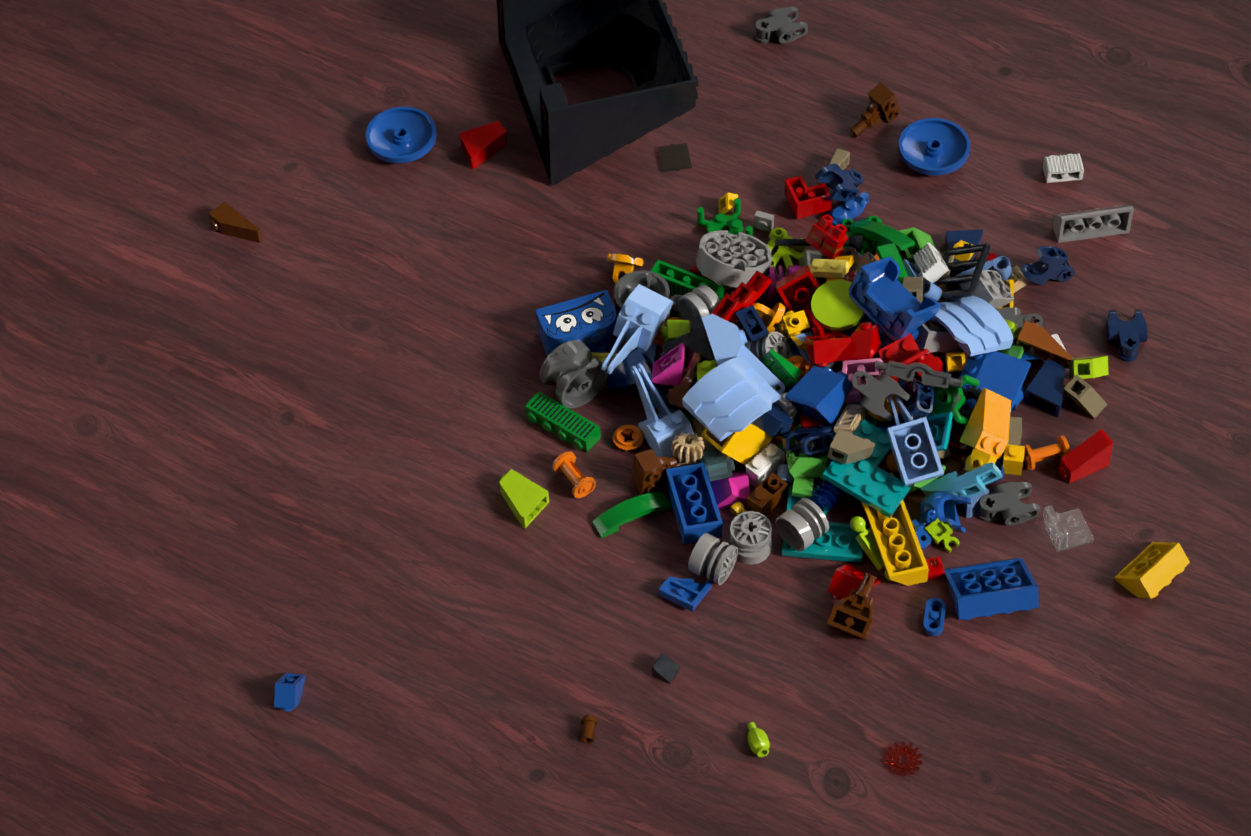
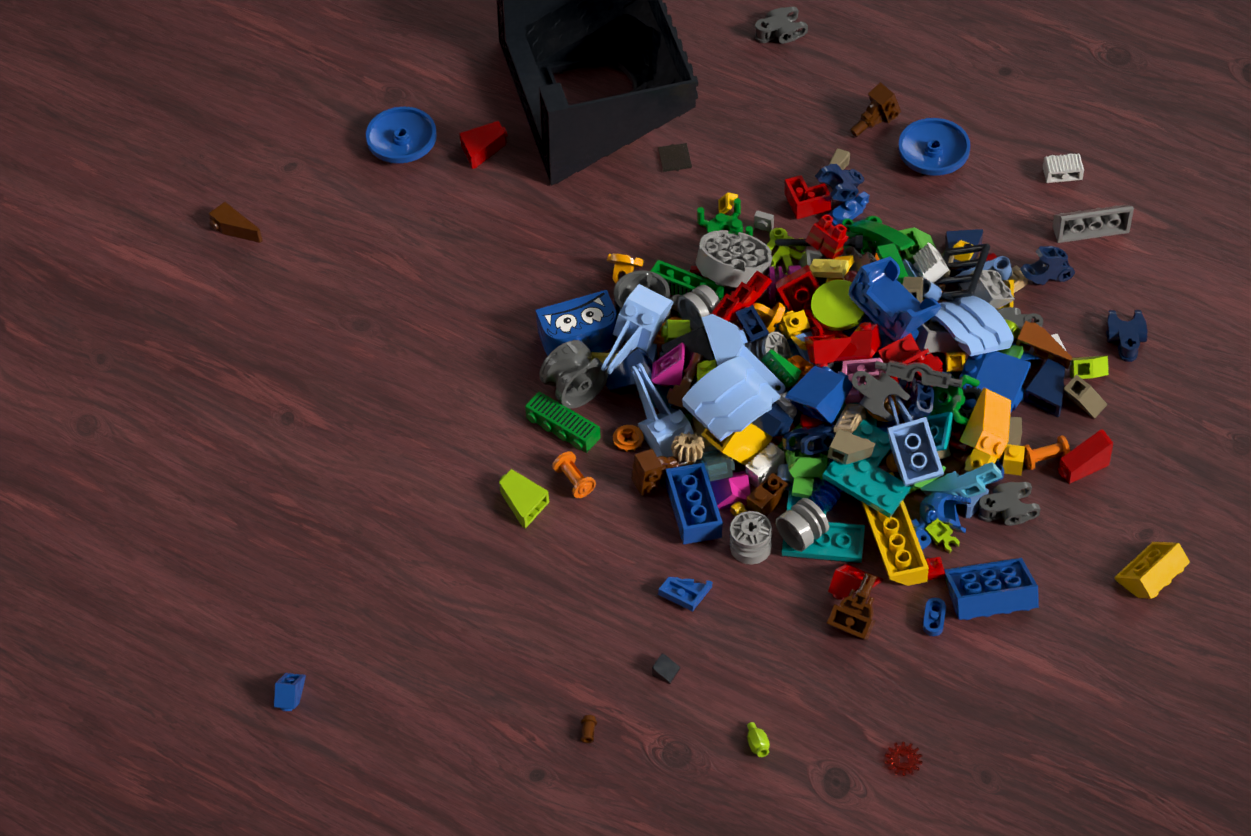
green slope [593,492,672,538] -> none
light grey wheel [688,533,738,585] -> none
lime plate [850,516,893,581] -> none
clear bracket [1042,505,1094,552] -> none

